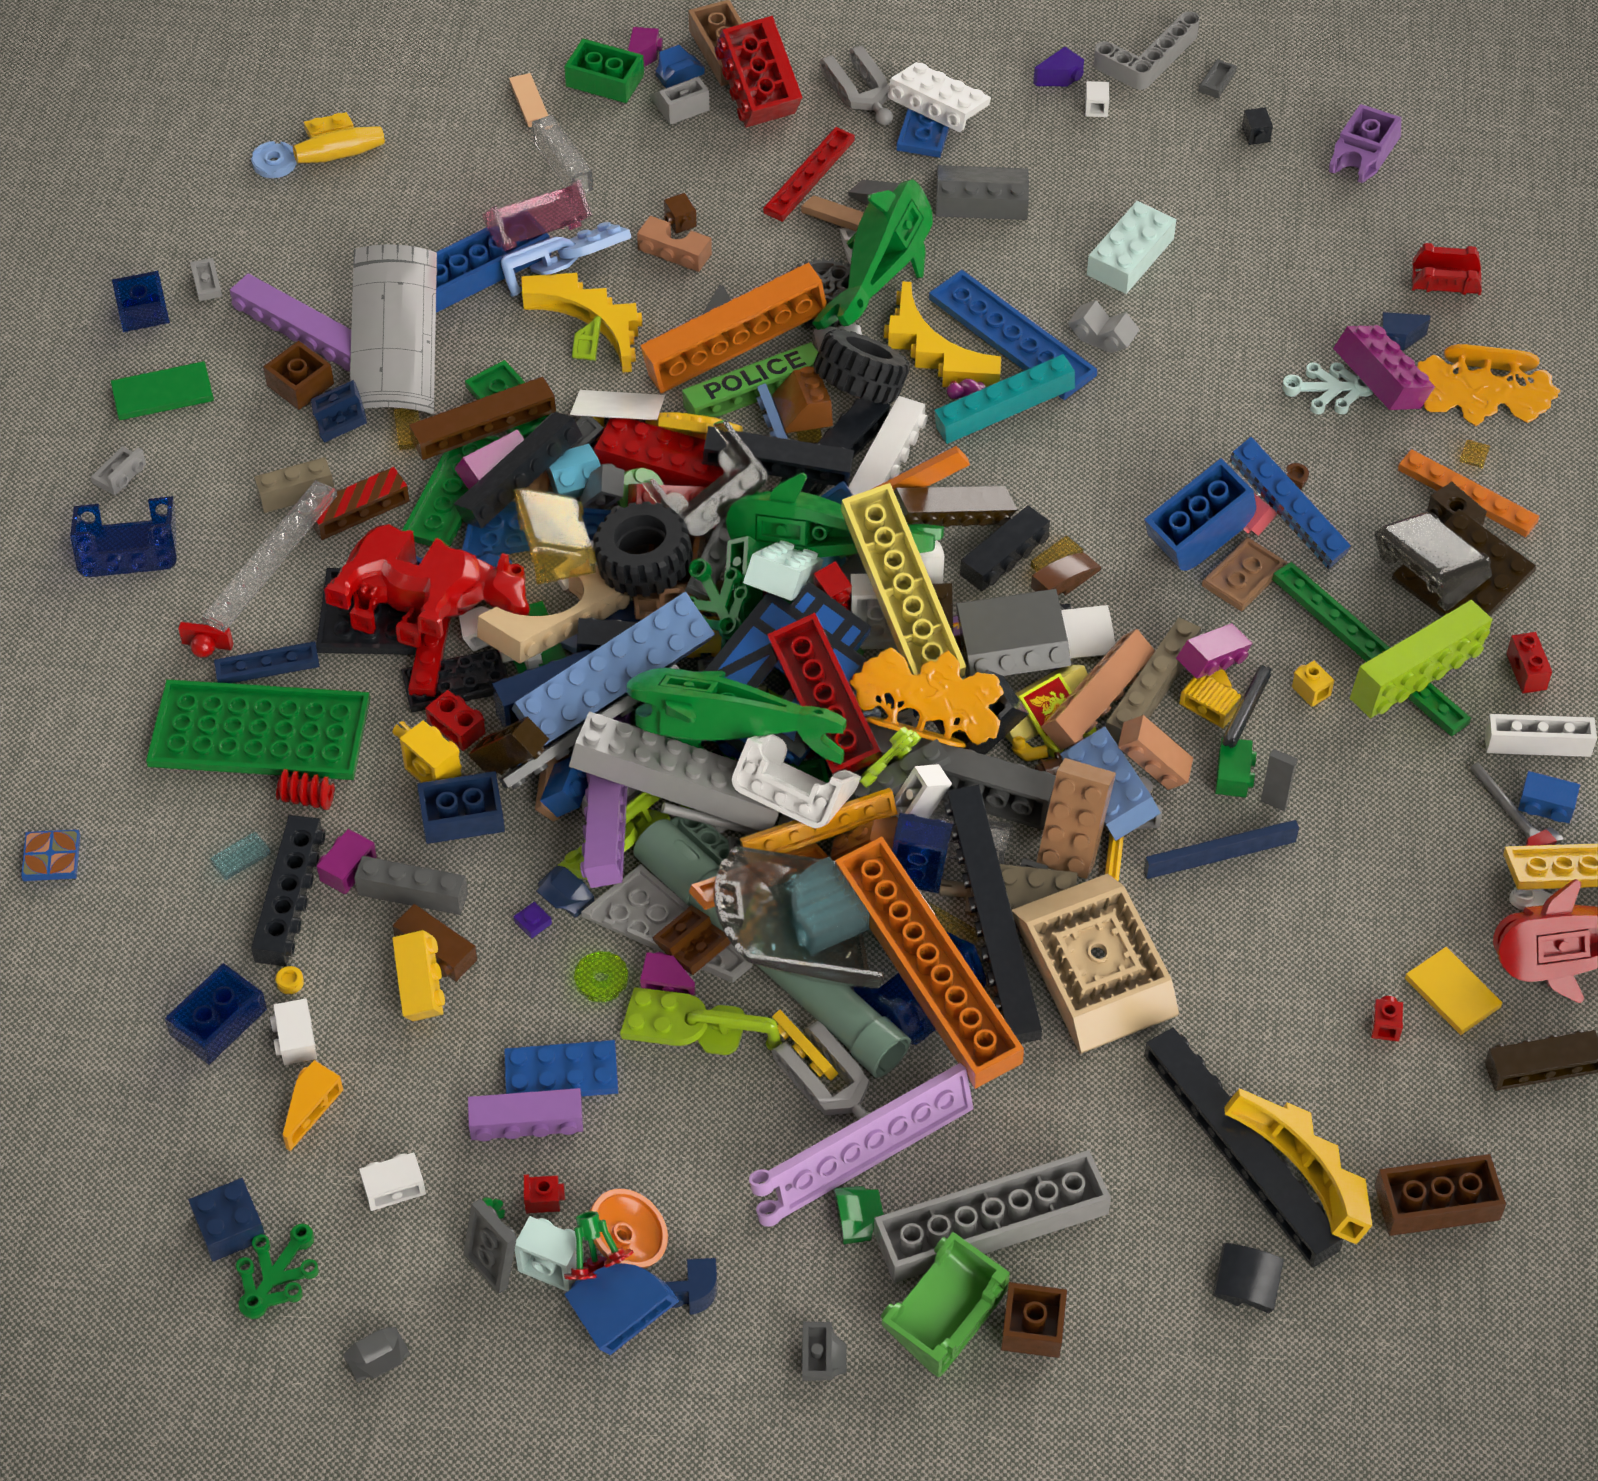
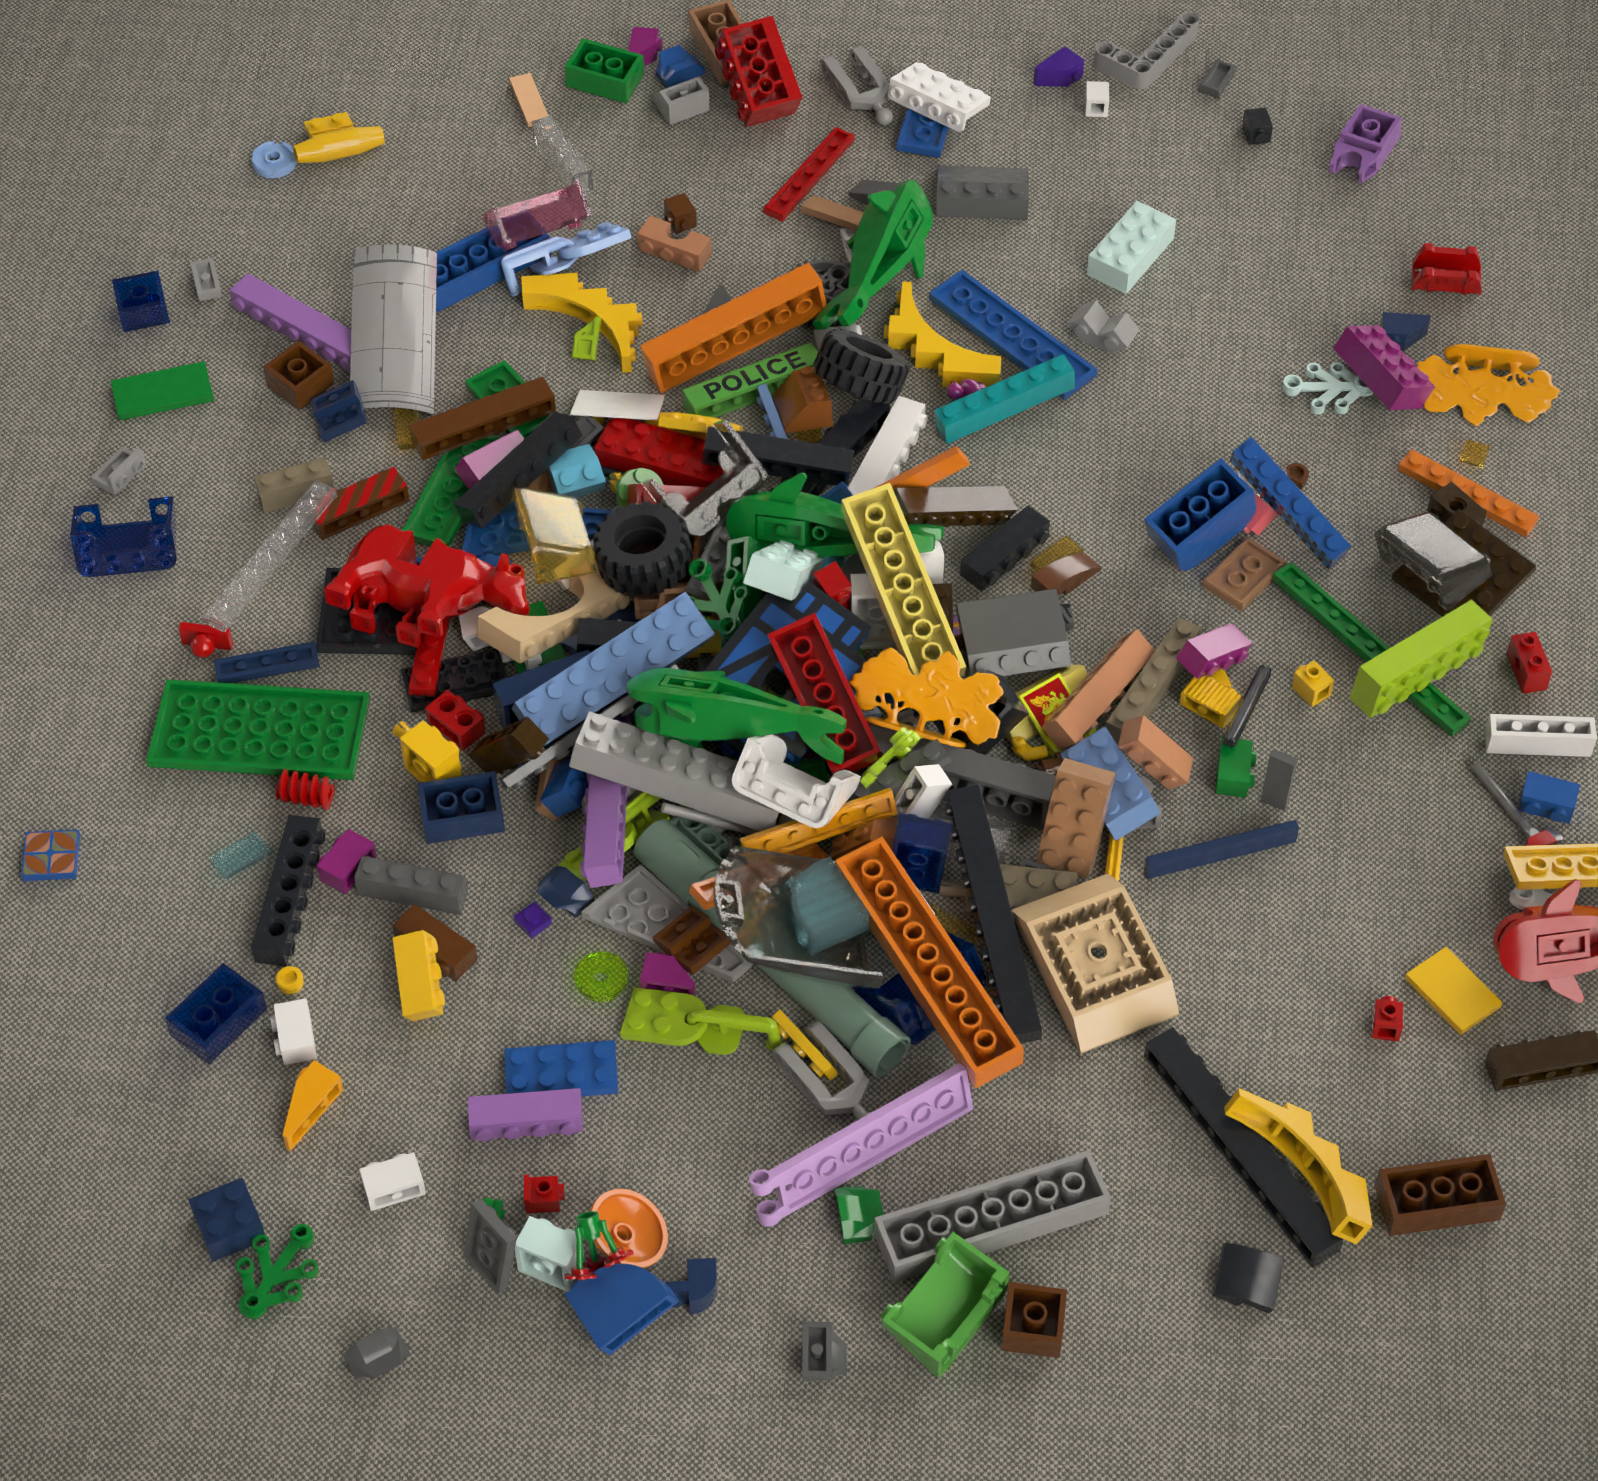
dark grey slope [578,464,624,510] -> none
white slope [1061,605,1115,659] -> none

